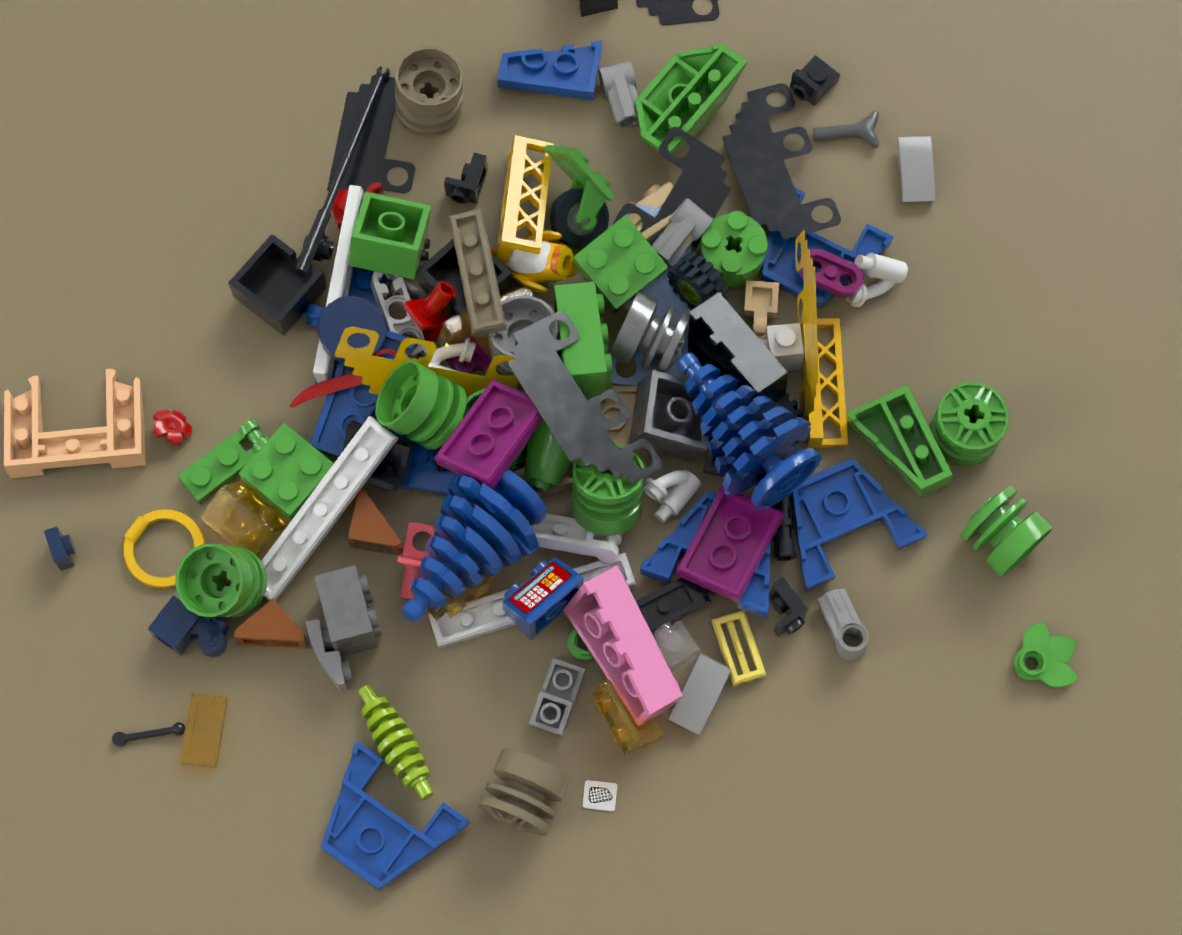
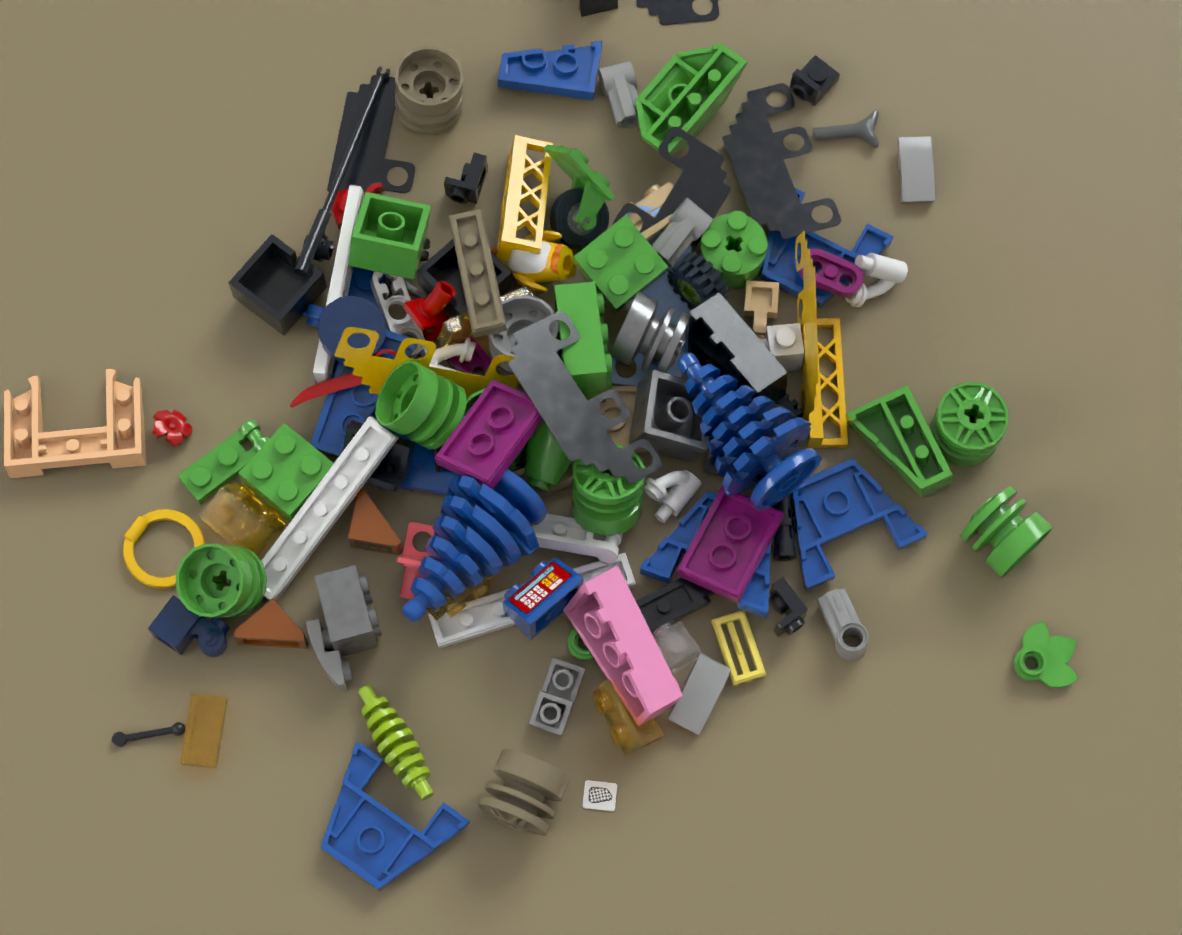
dark blue plate [44,526,76,571] -> none

